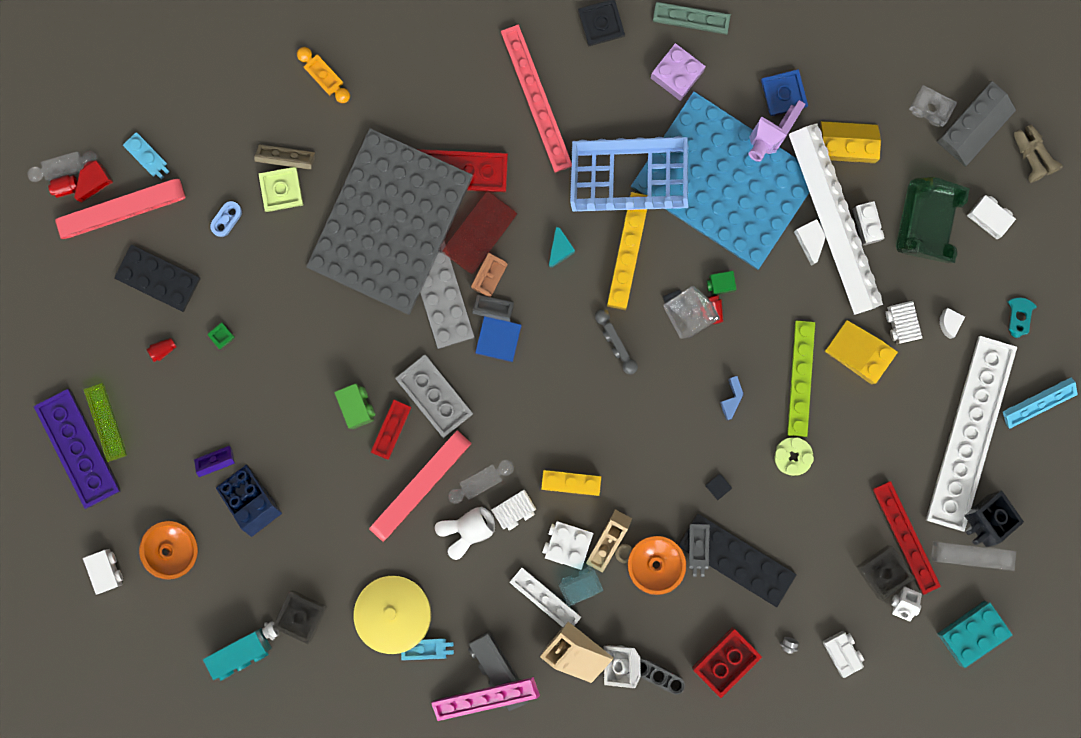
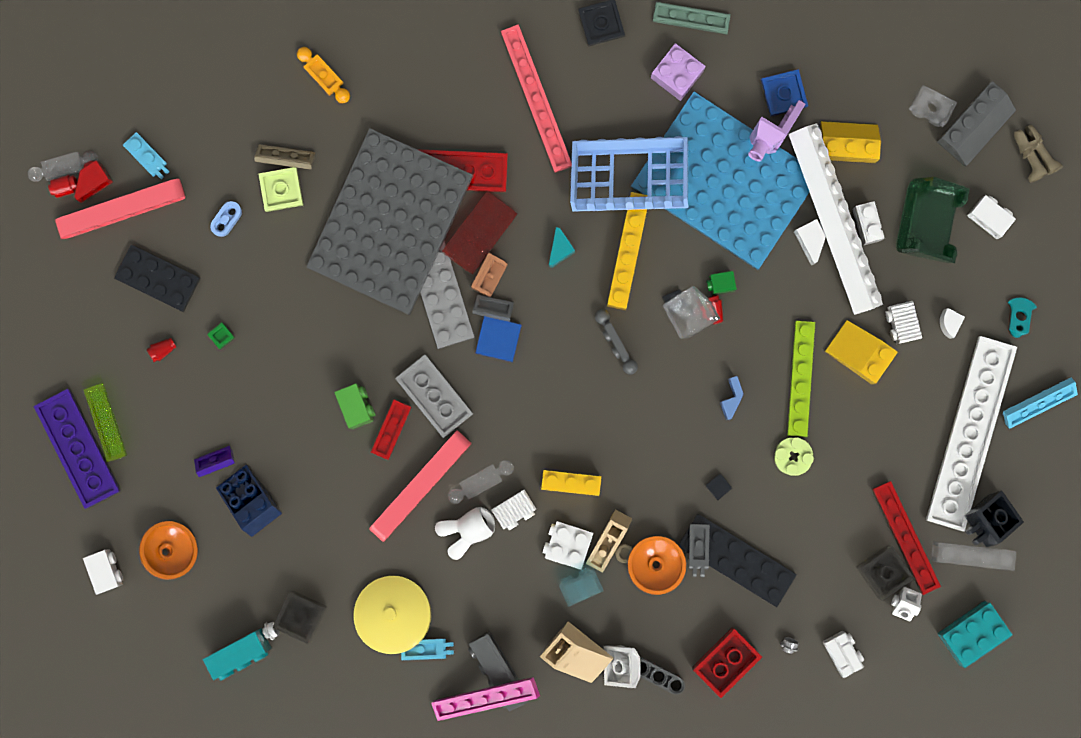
white plate [509,568,581,627] -> none

